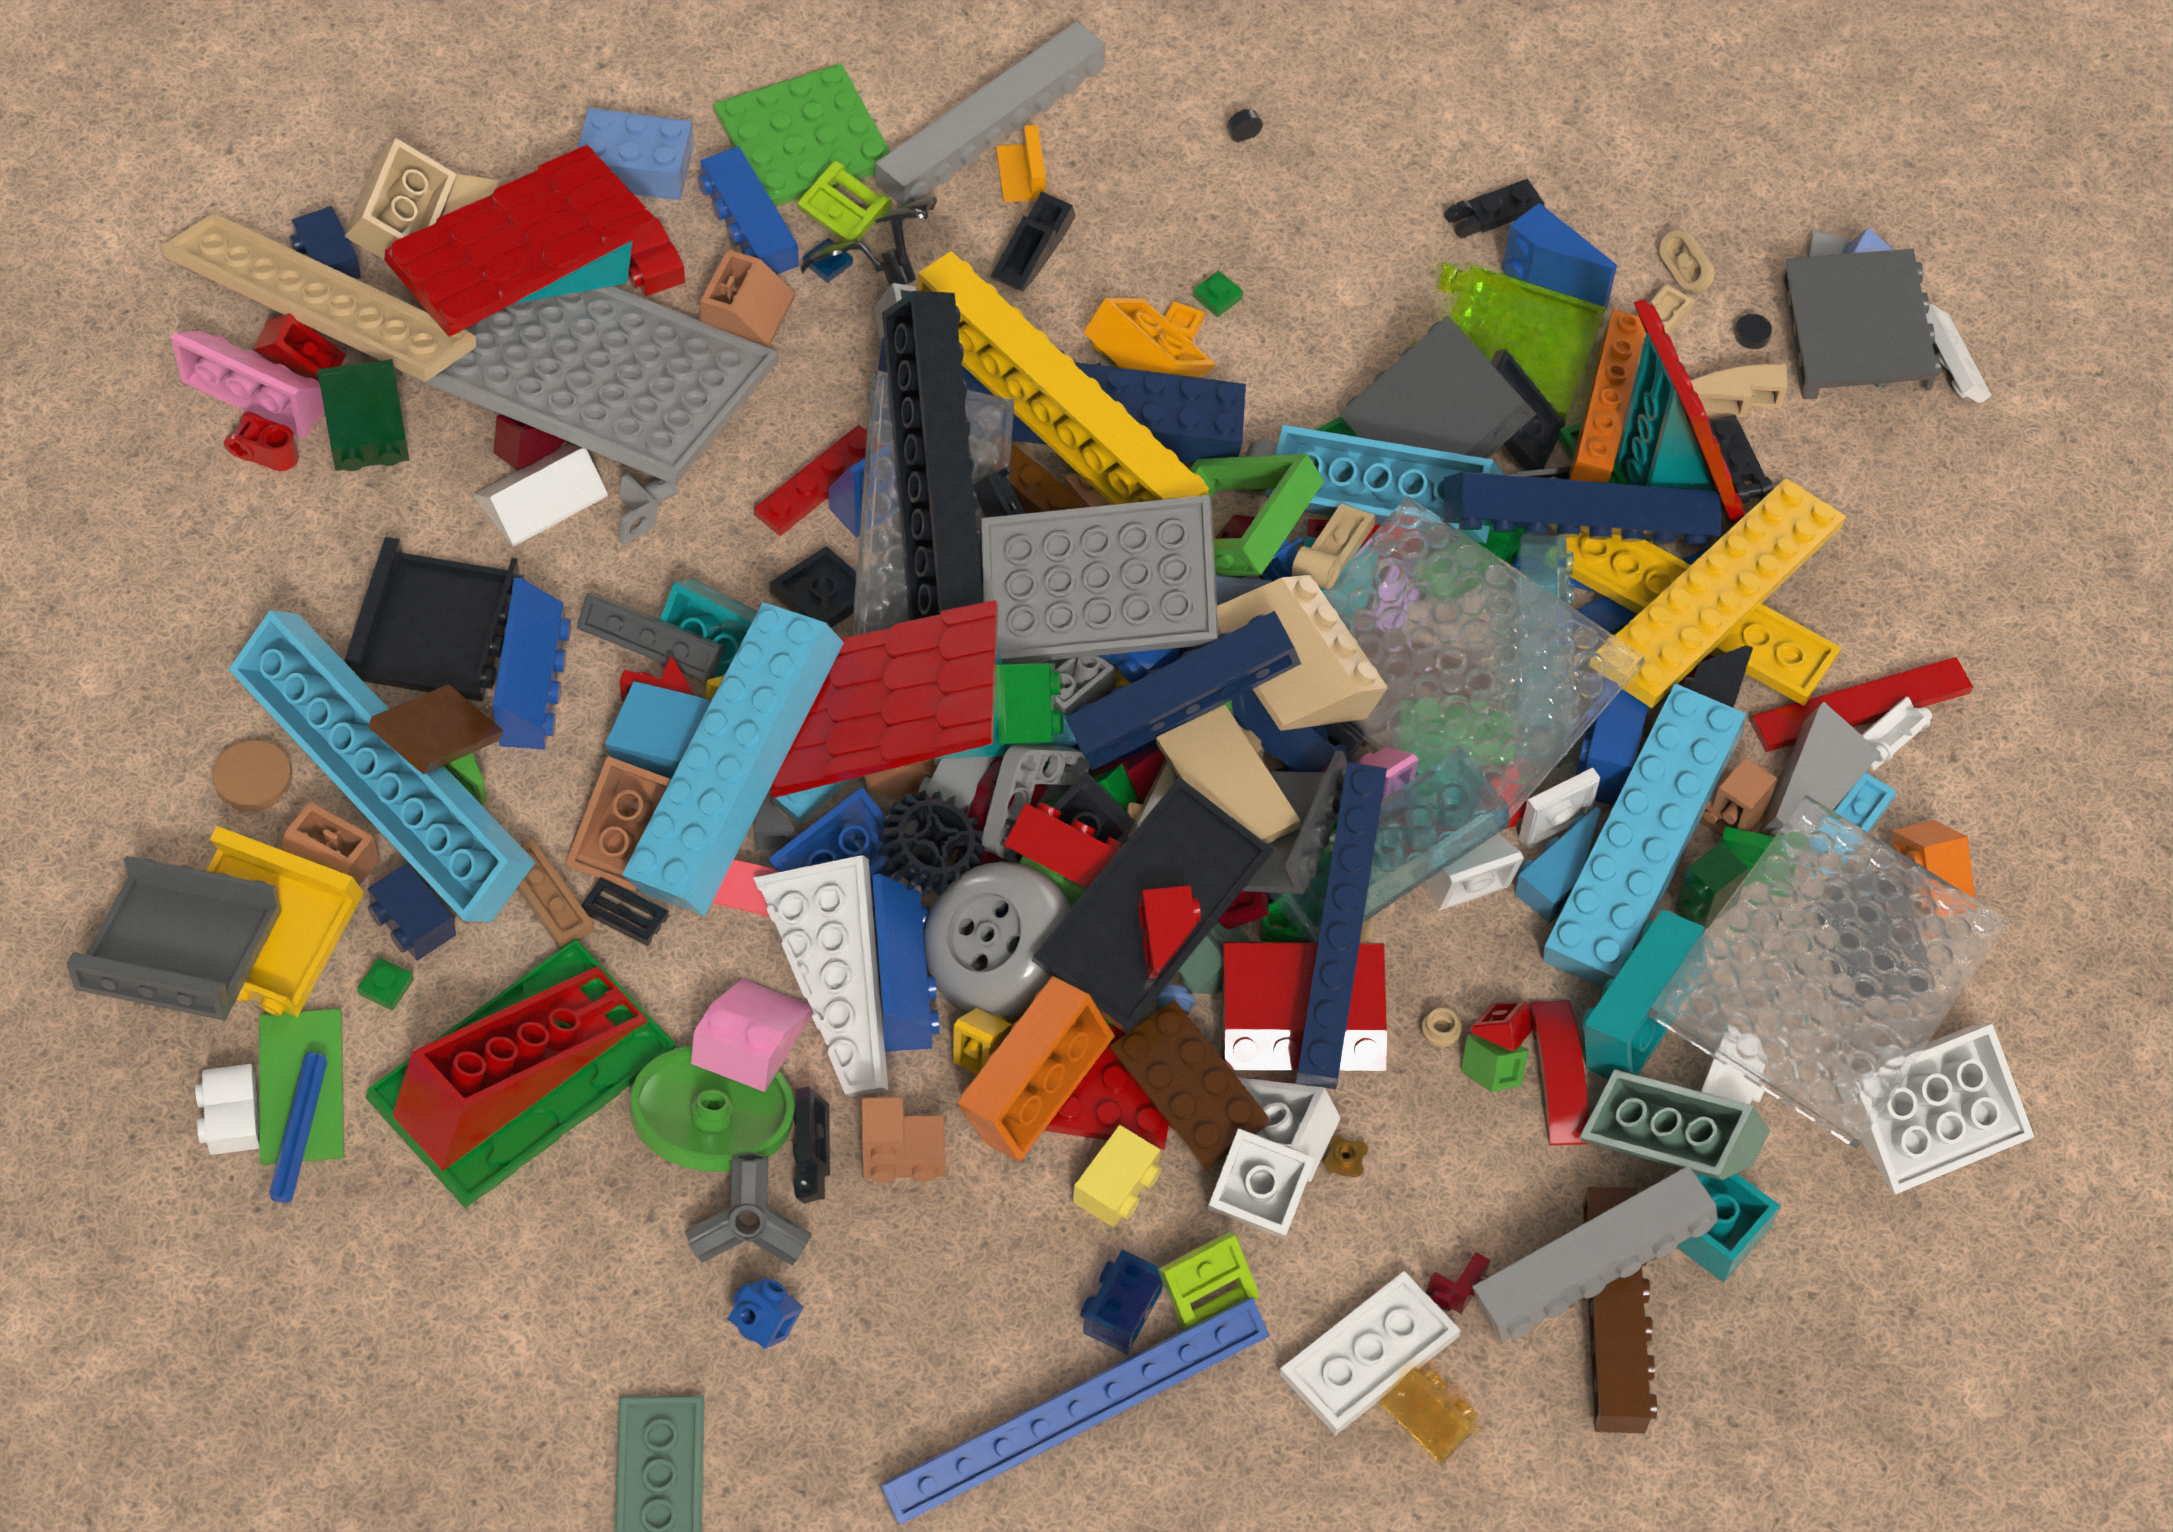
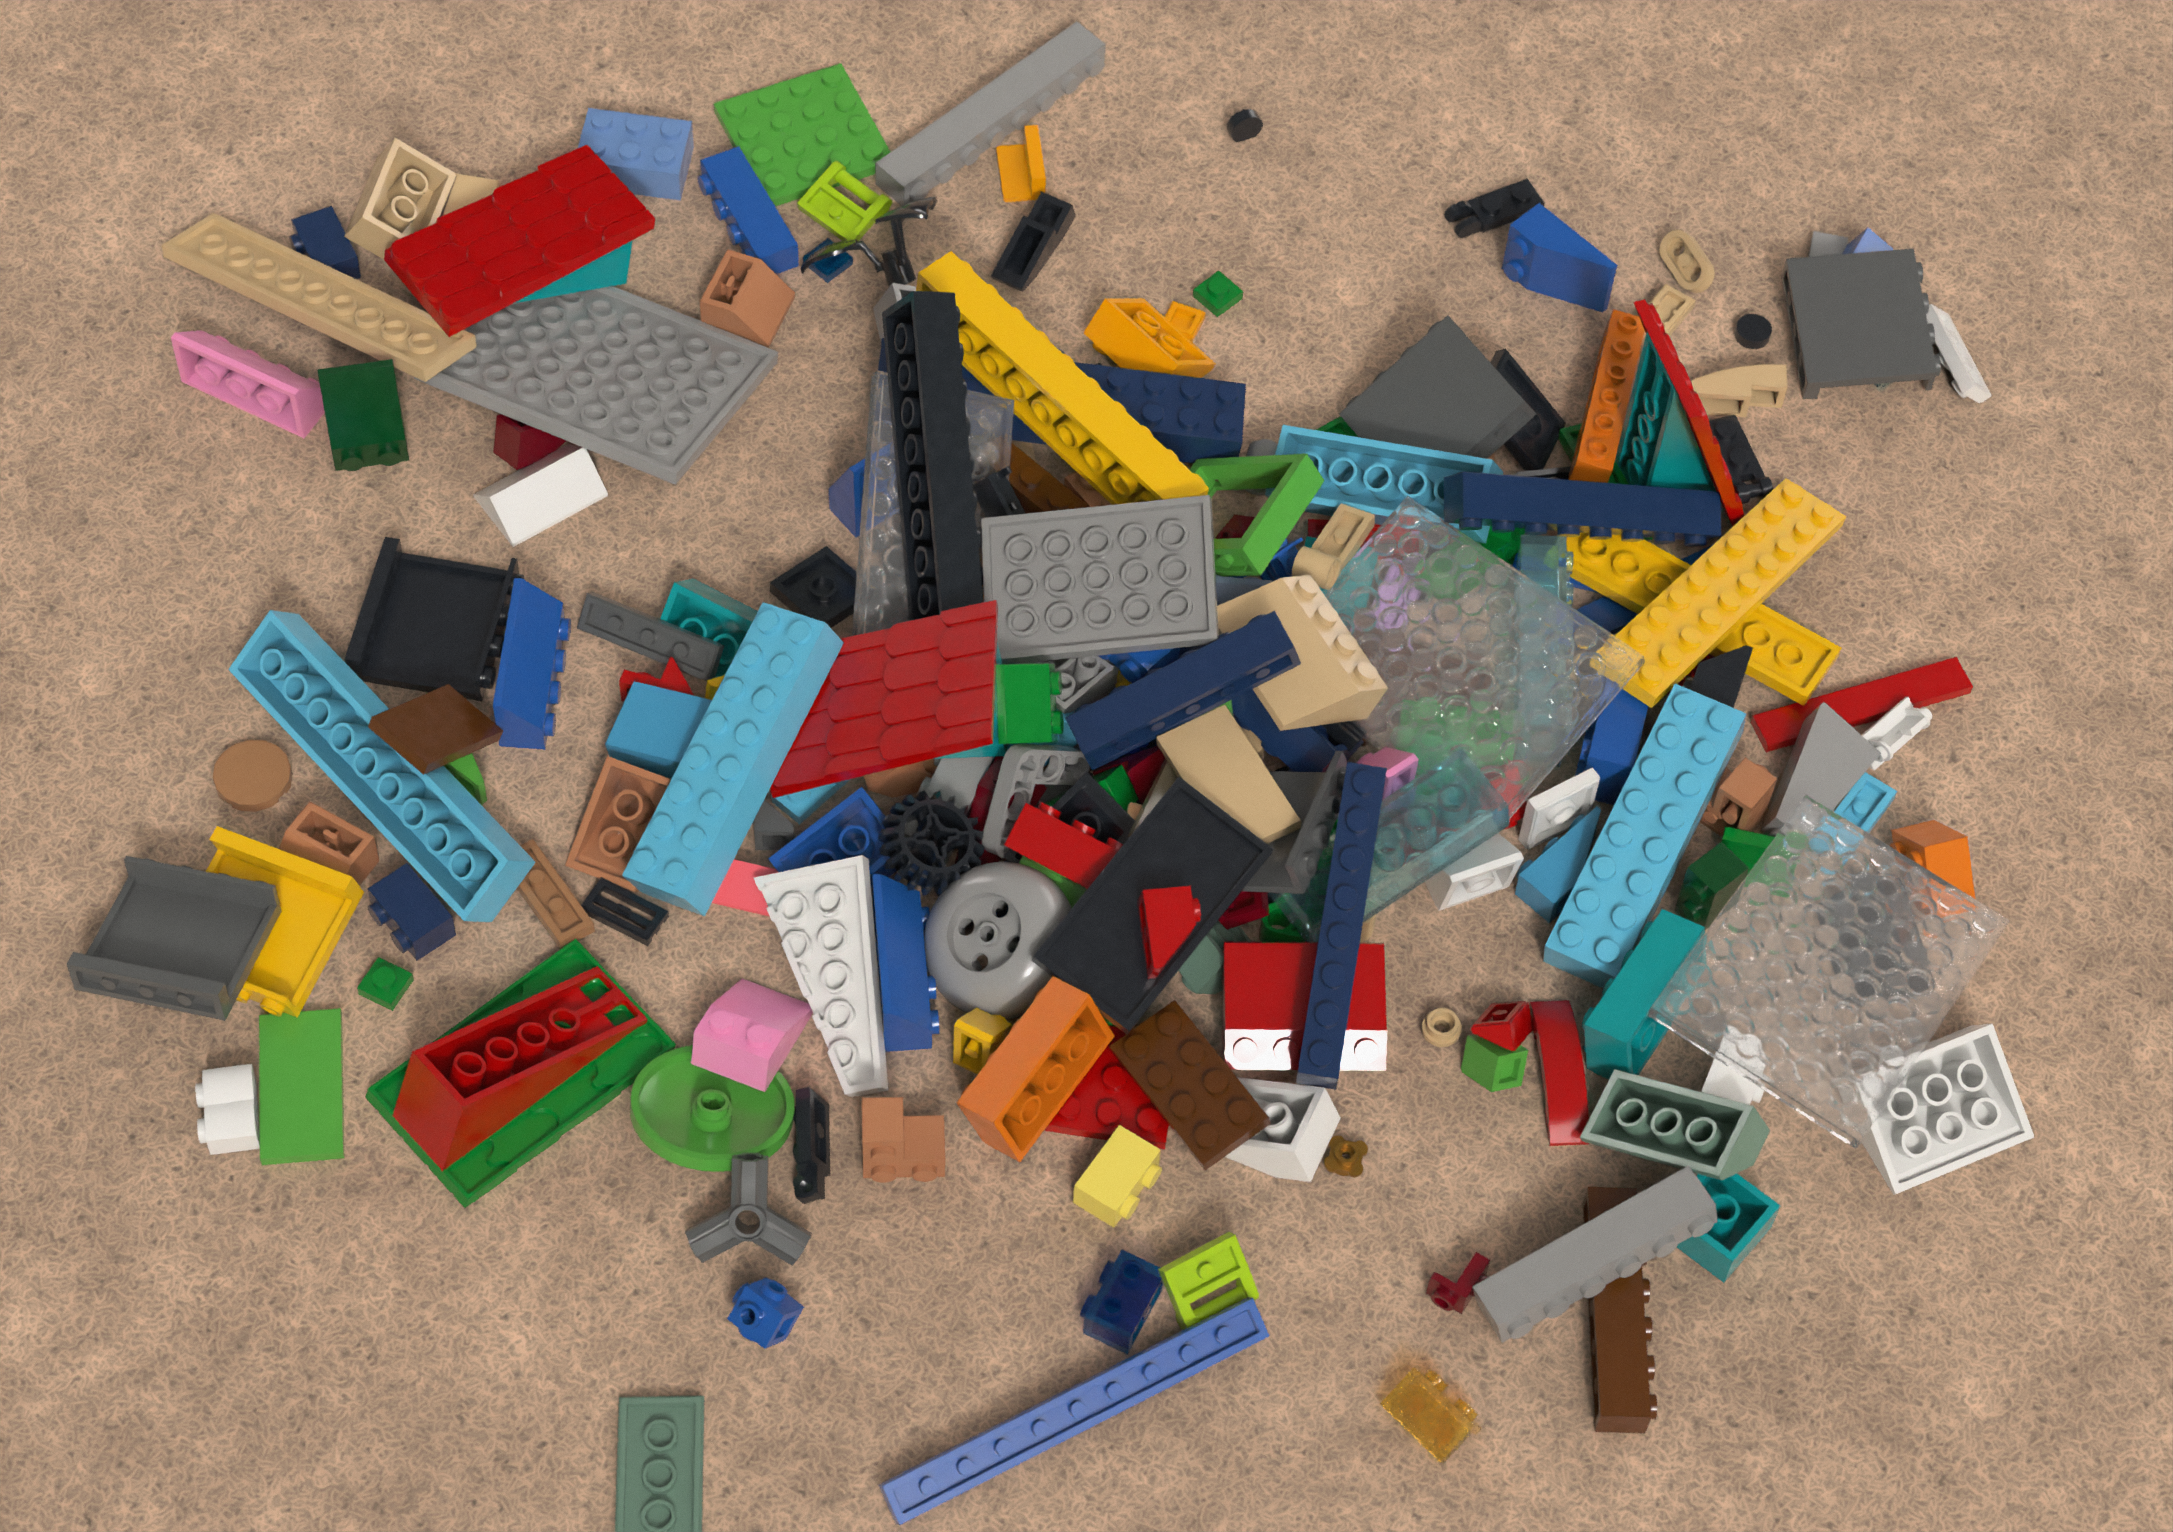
red piece [224,412,299,471] -> none
red slope [253,313,346,381] -> none
blue axle [269,1052,327,1203] -> none
light grey bracket [619,474,678,545] -> none
red brick [628,217,685,296] -> none
red plate [754,424,885,536] -> none
medium blue plate [1155,986,1195,1015] -> none
white slope [1208,1128,1316,1240] -> none
white plate [1279,1271,1461,1436] -> none
clear neon green plate [1412,263,1606,421] -> none

